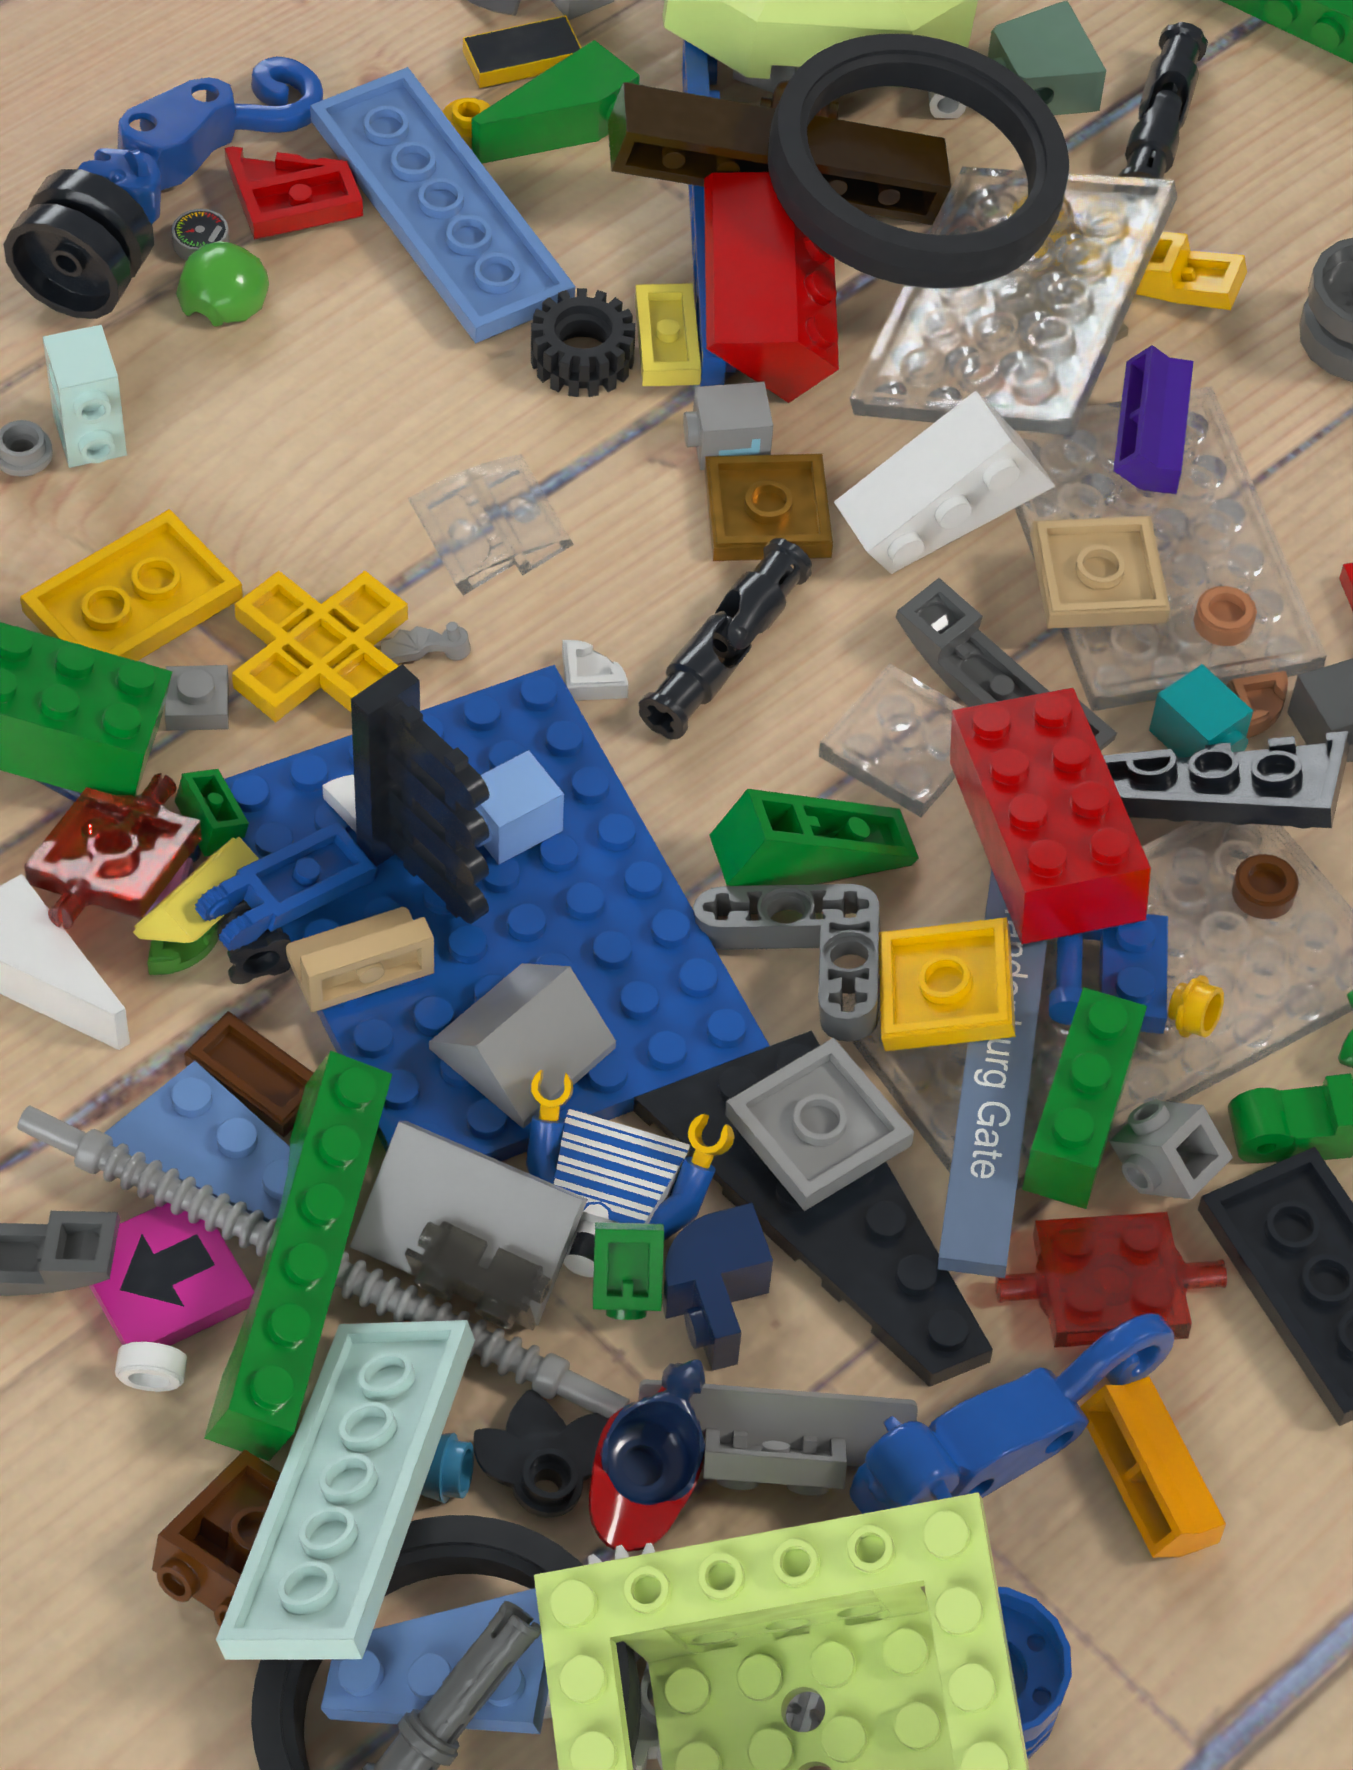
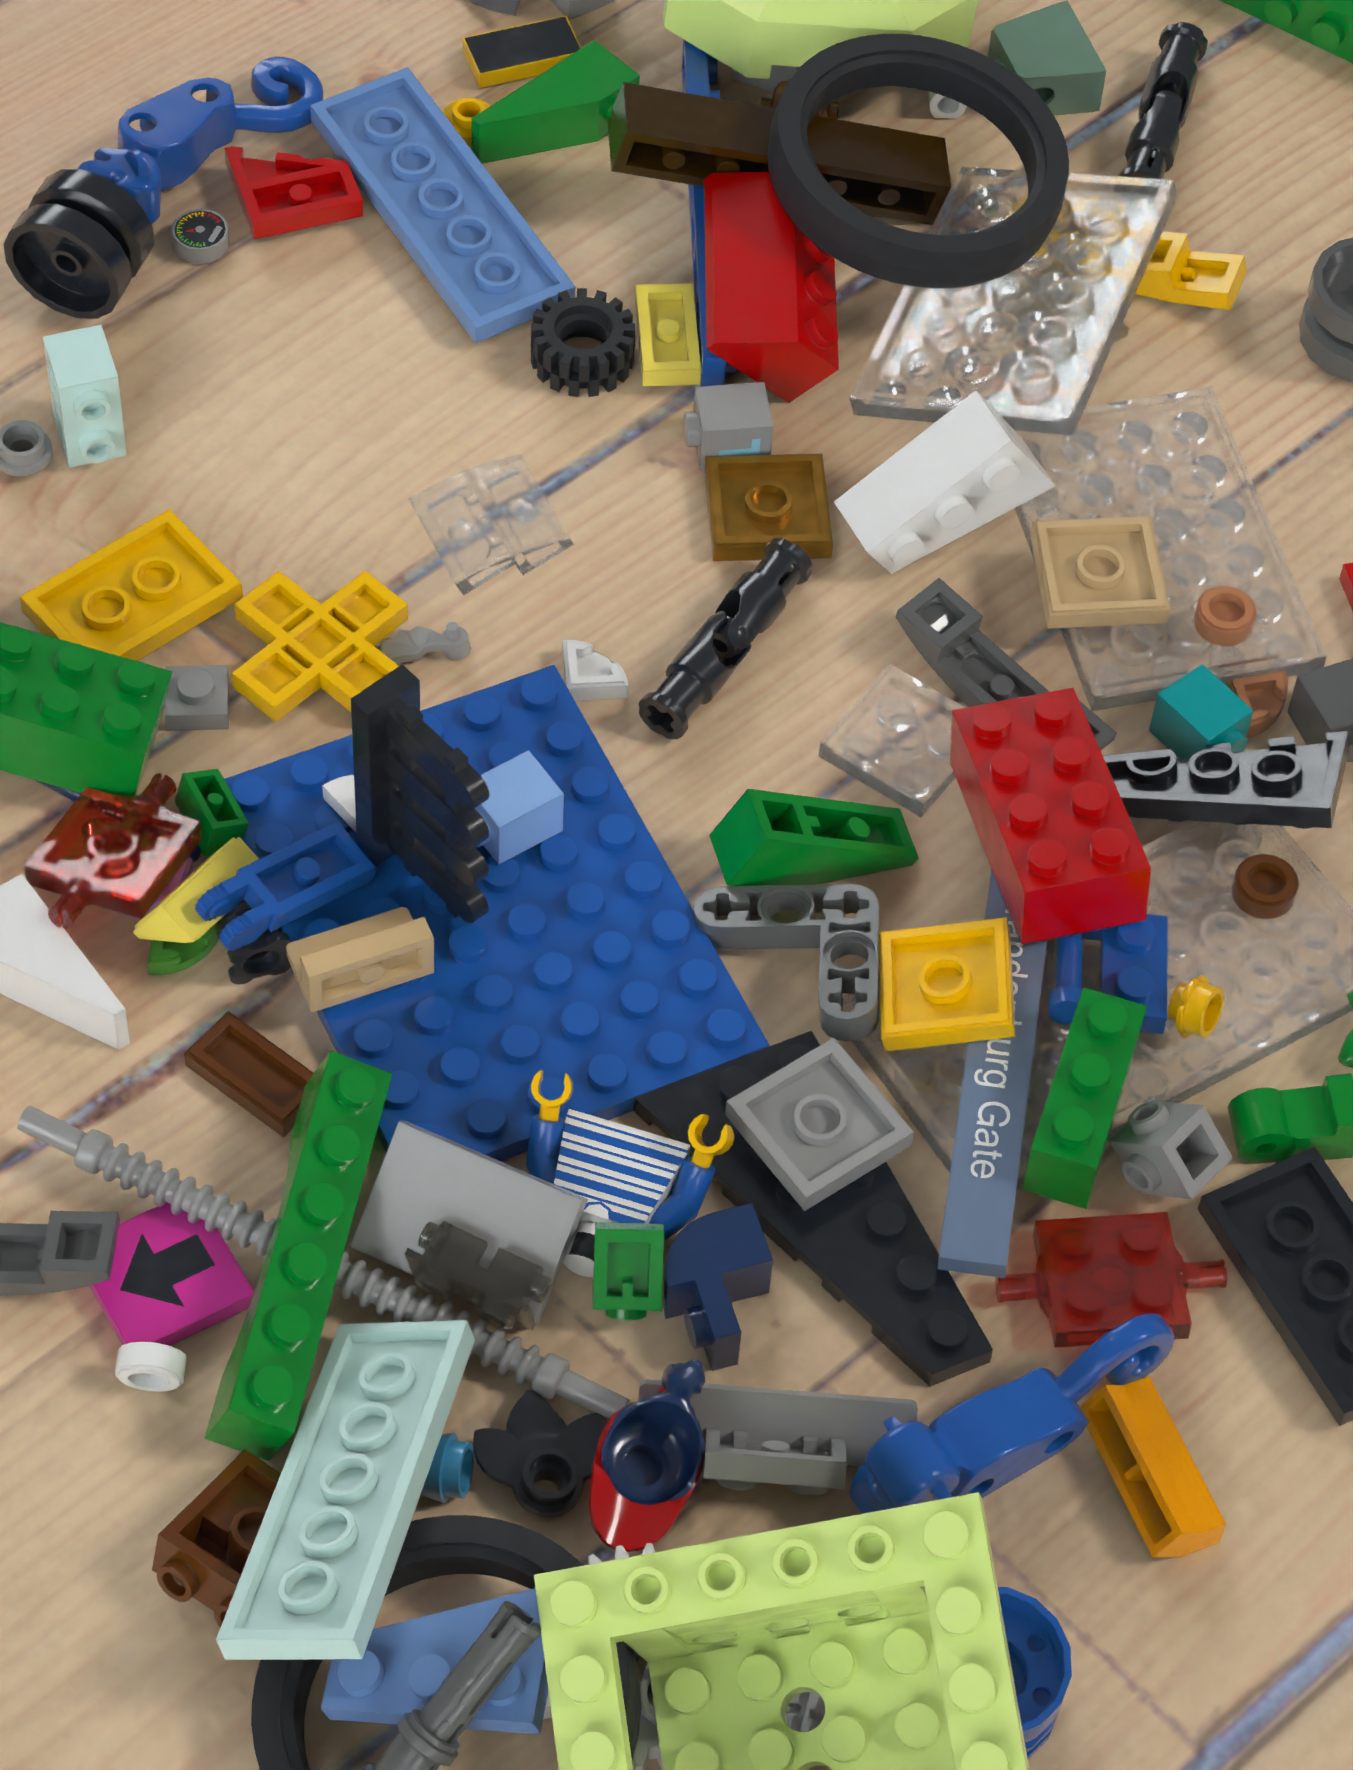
medium blue wing [104,1061,290,1222] -> none
bright green hair [176,241,269,327] -> none
light grey slope [429,963,616,1128] -> none
dark purple piece [1113,345,1194,495] -> none

